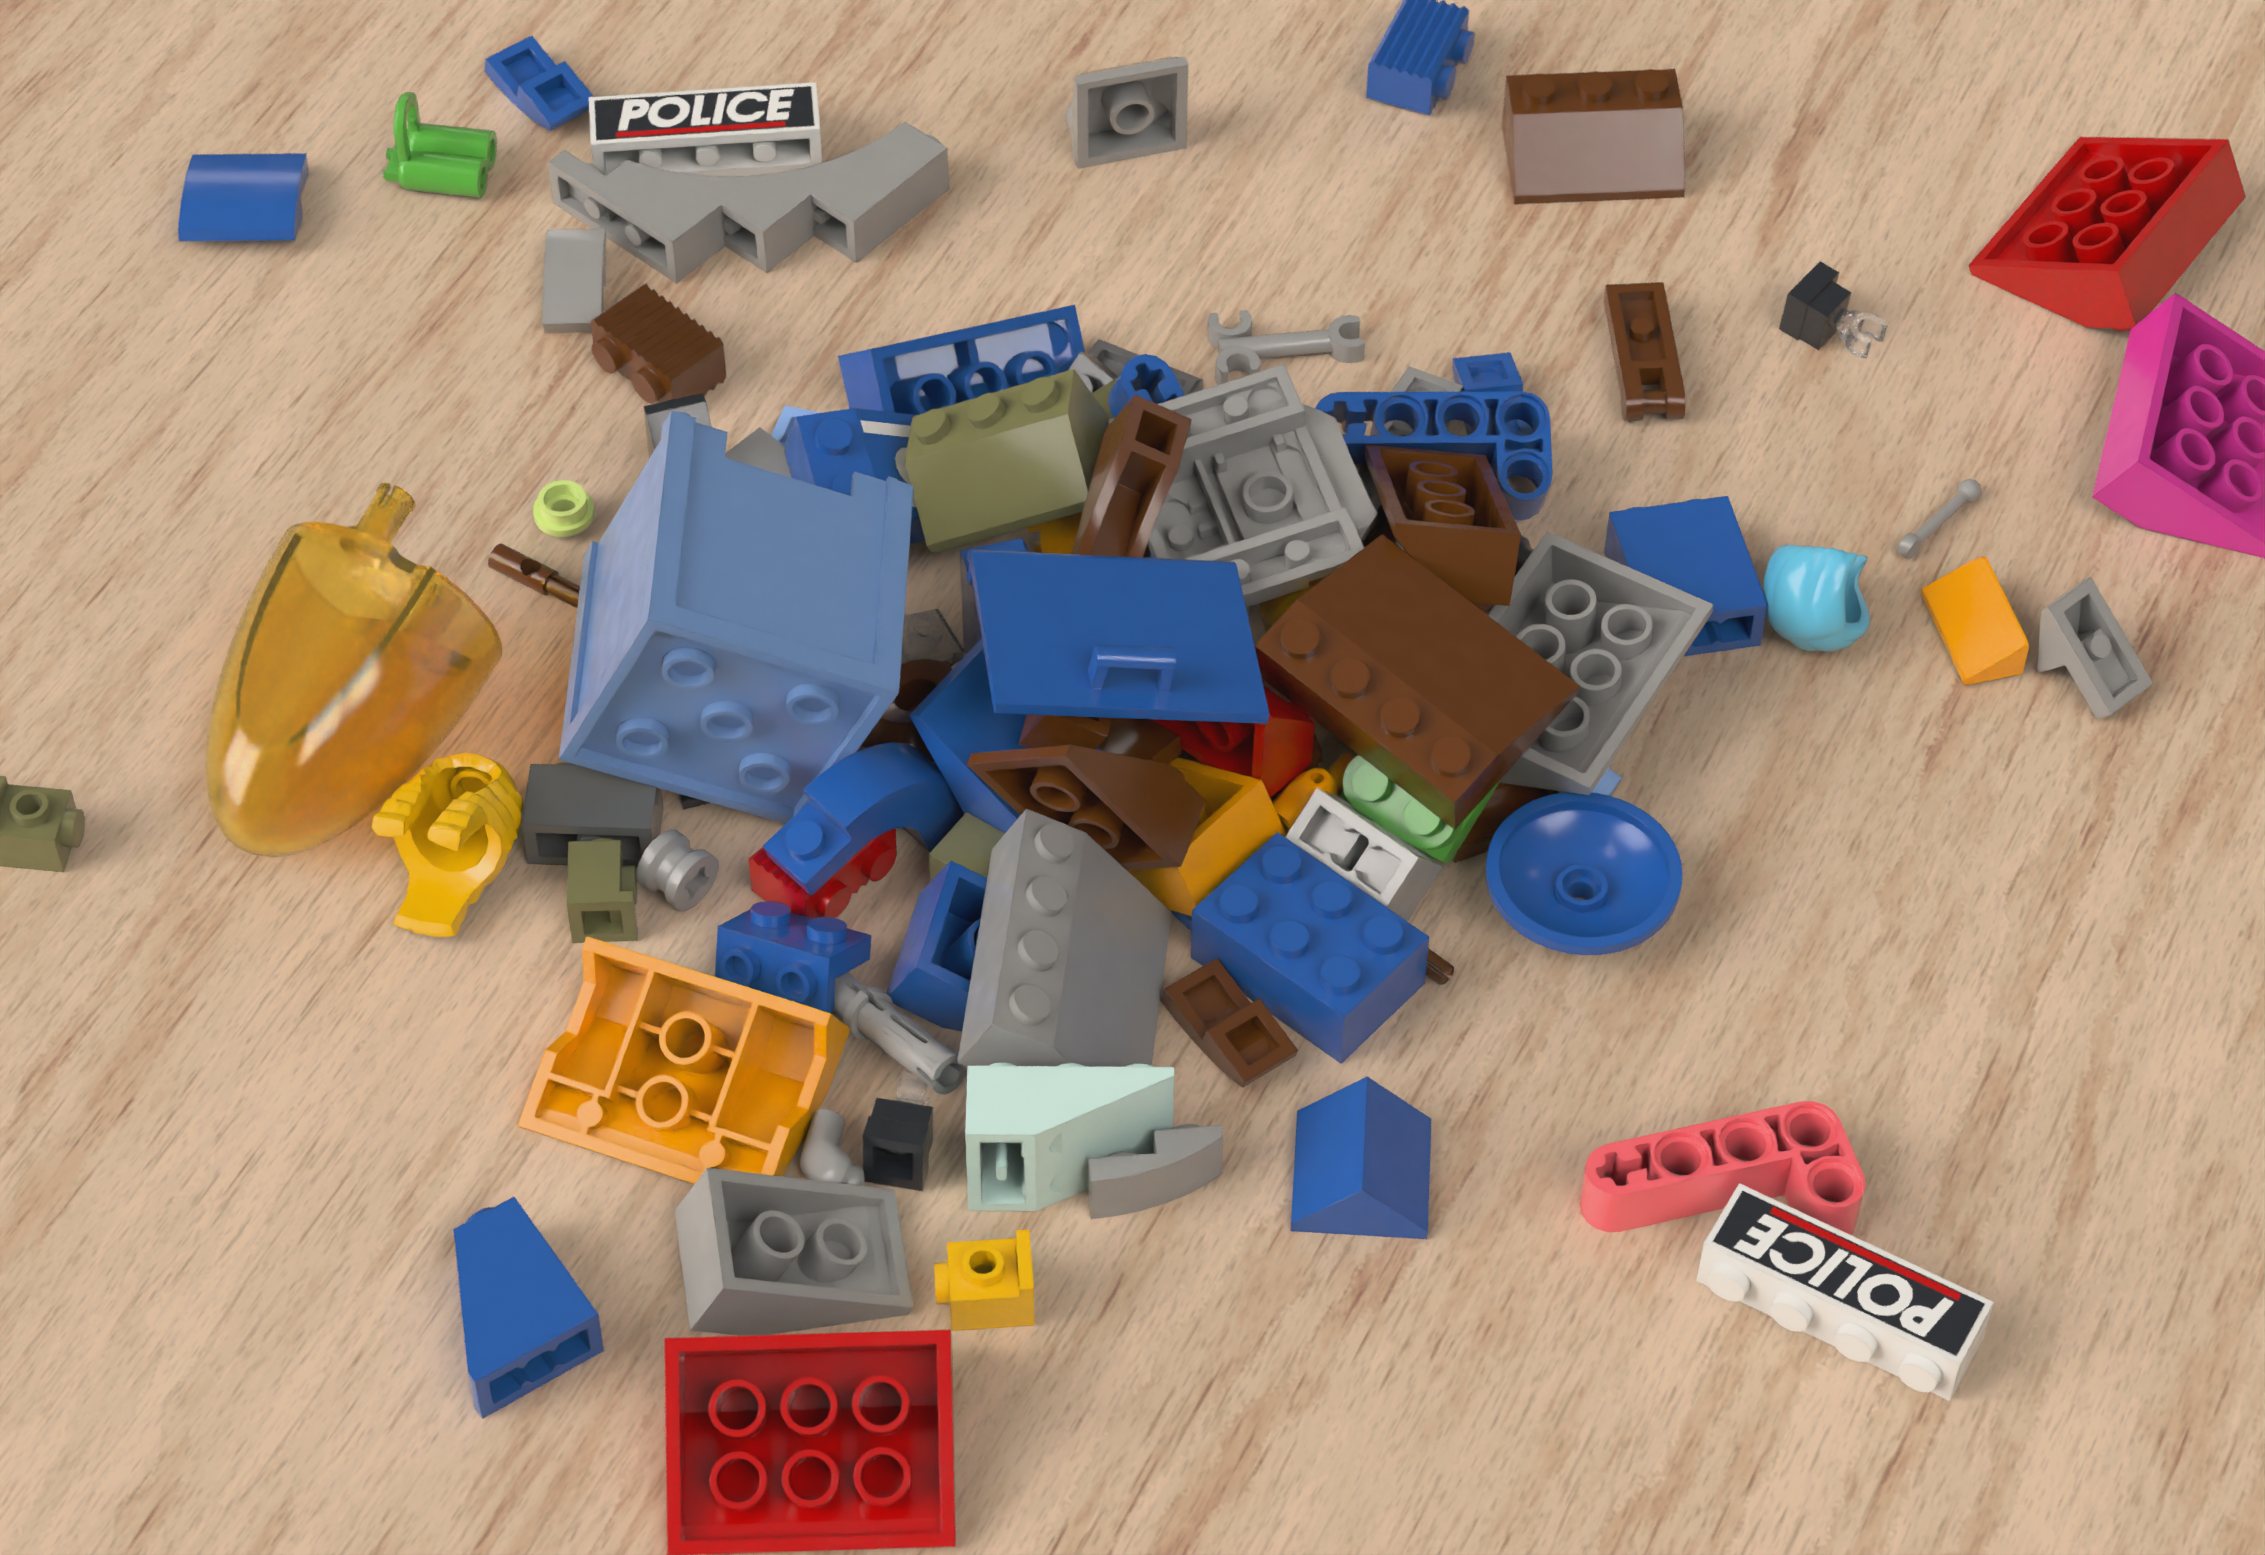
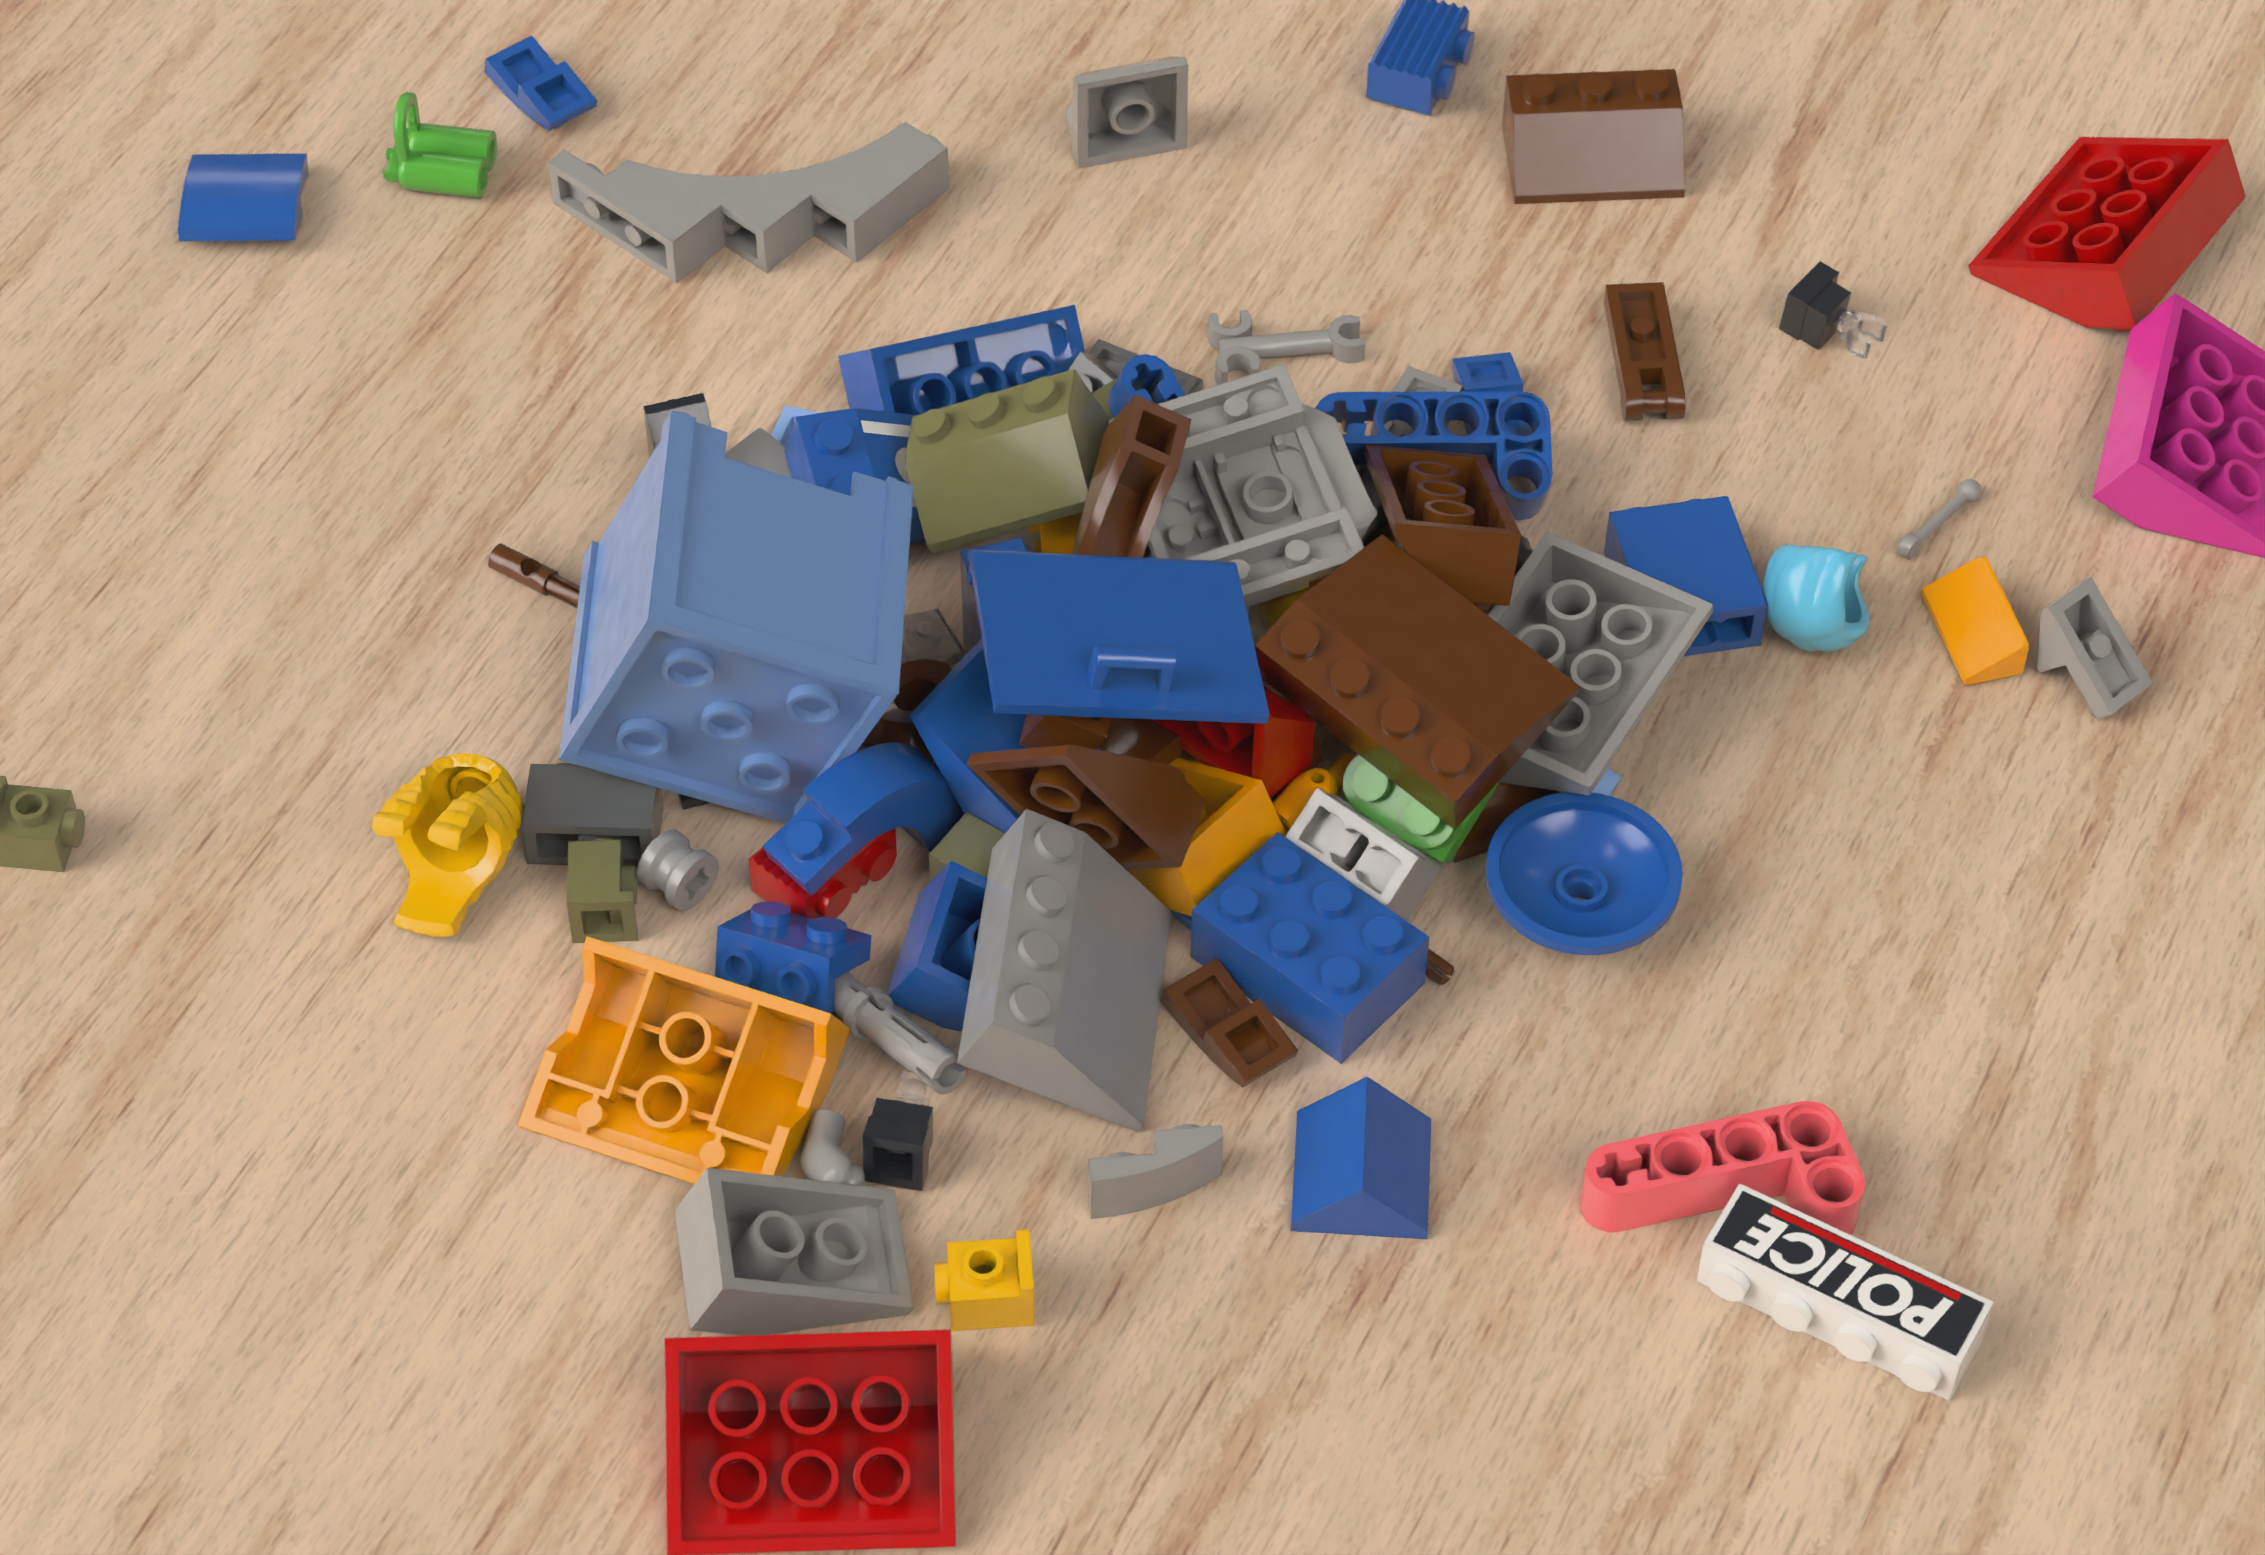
clear yellow windscreen [205,482,503,857] -> none
blue slope [454,1197,604,1419] -> none
yellowish green plate [533,480,595,537] -> none
light grey slope [542,229,606,333] -> none
brick [589,82,822,176] -> none
reddish brown brick [591,283,727,404] -> none
light aqua slope [965,1063,1174,1211] -> none

